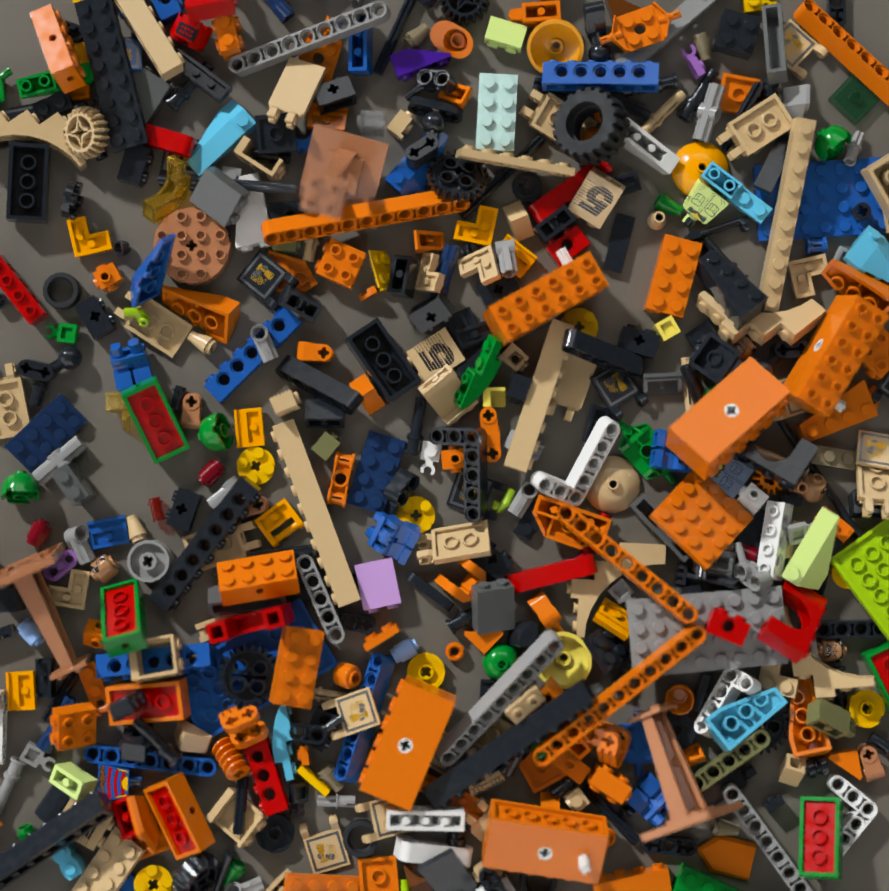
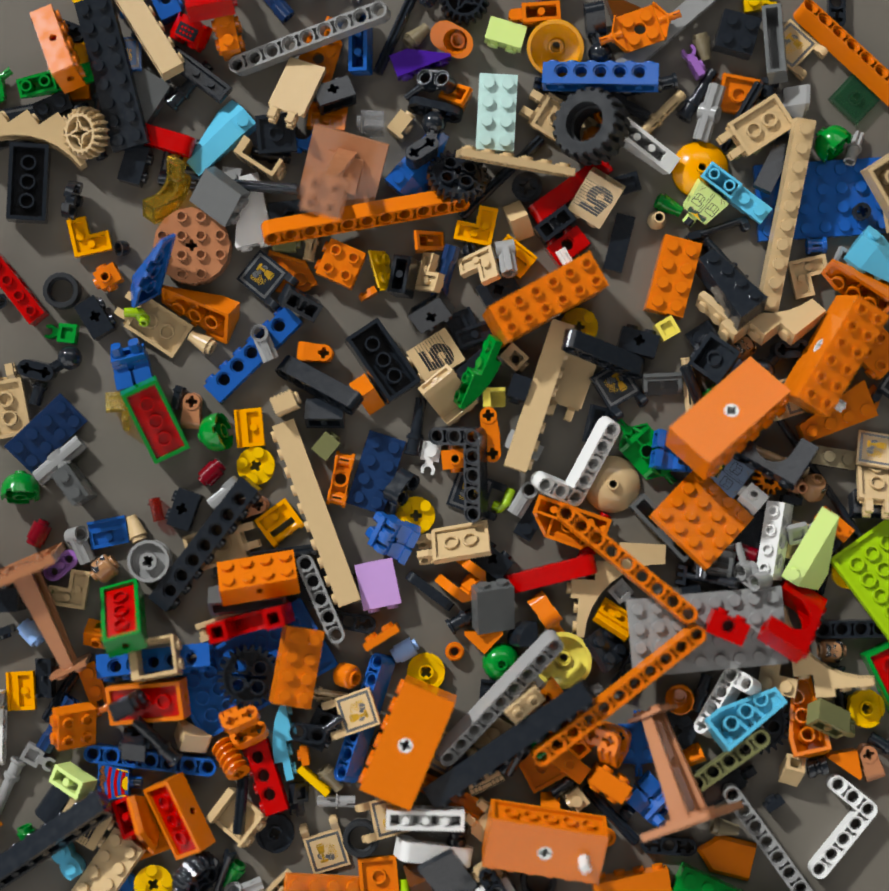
red brick [798,796,844,880] -> none

